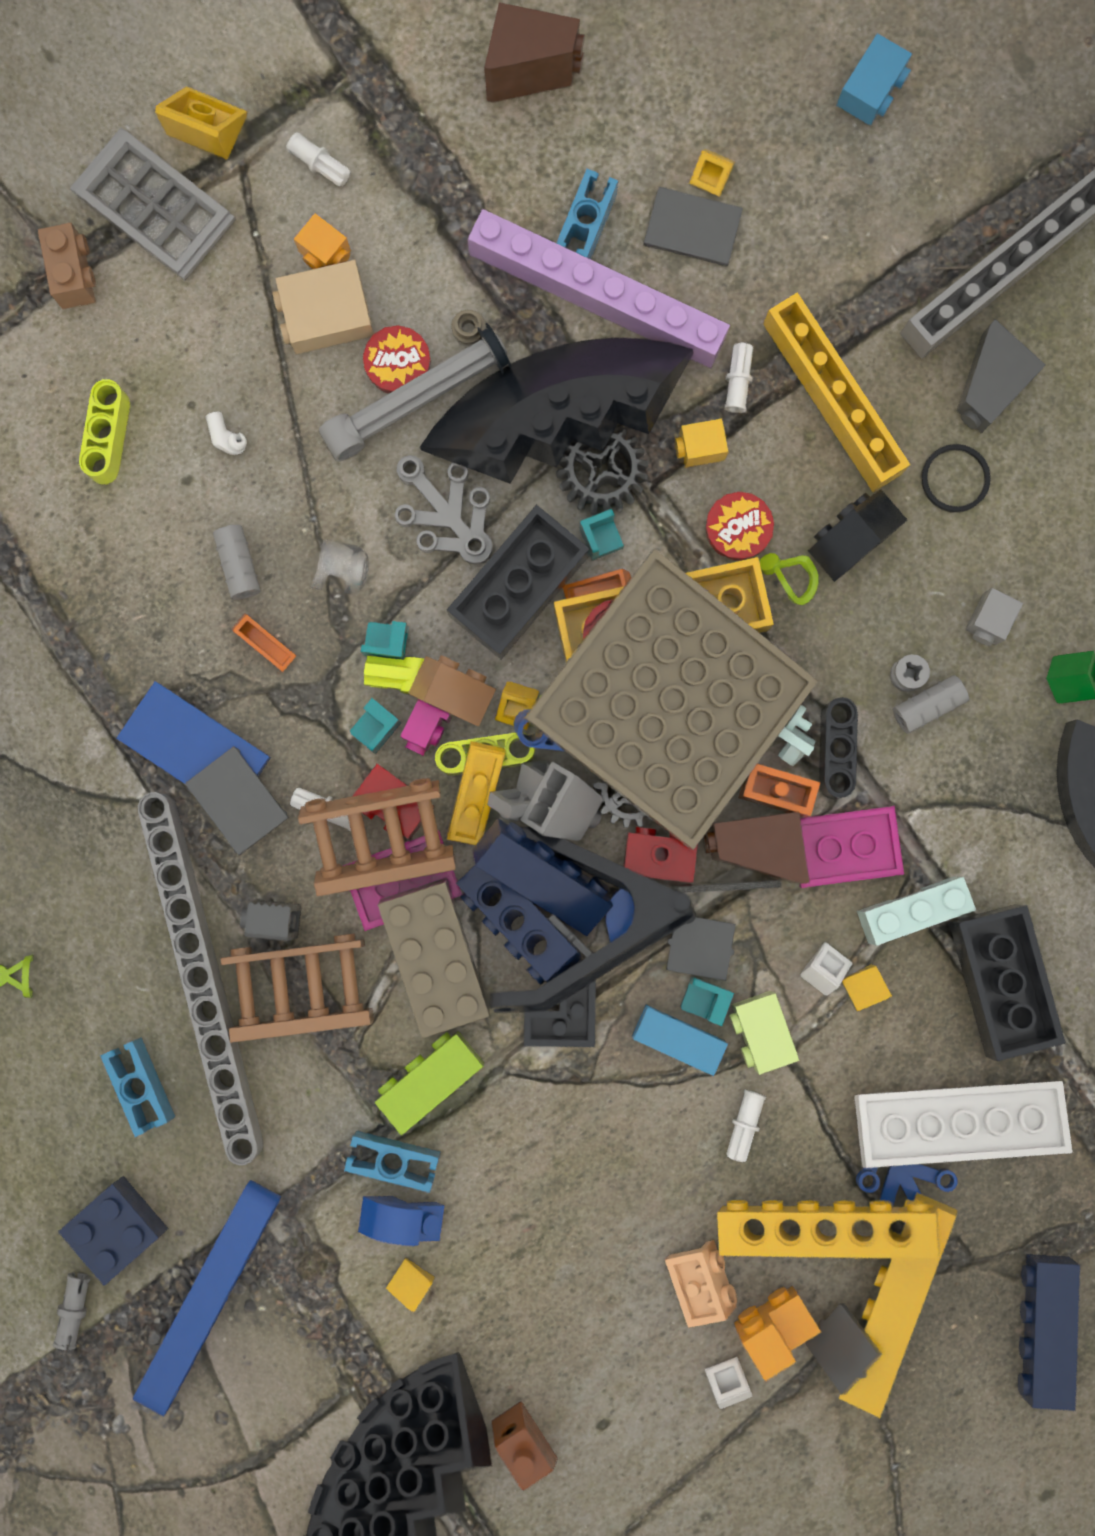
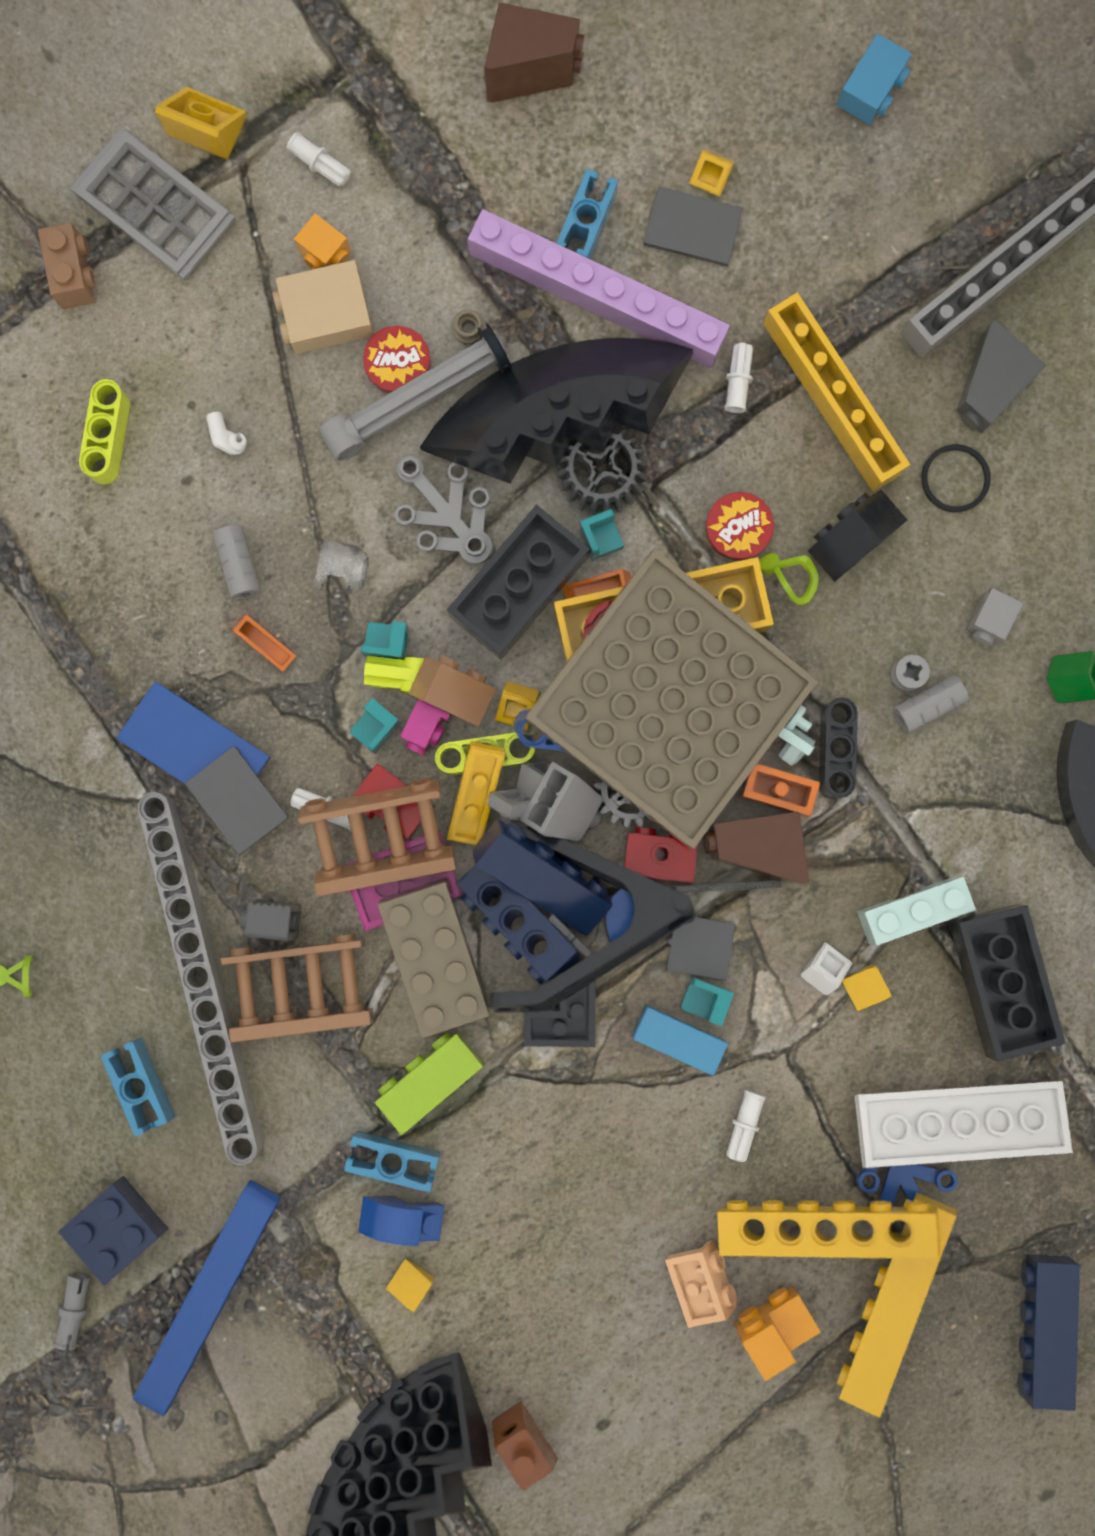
yellow brick [675,418,728,468] -> none
white slope [705,1357,752,1409] -> none
yellowish green brick [729,991,799,1075] -> none
dark pink tile [799,806,904,888] -> none
dark grey piece [805,1303,882,1395] -> none

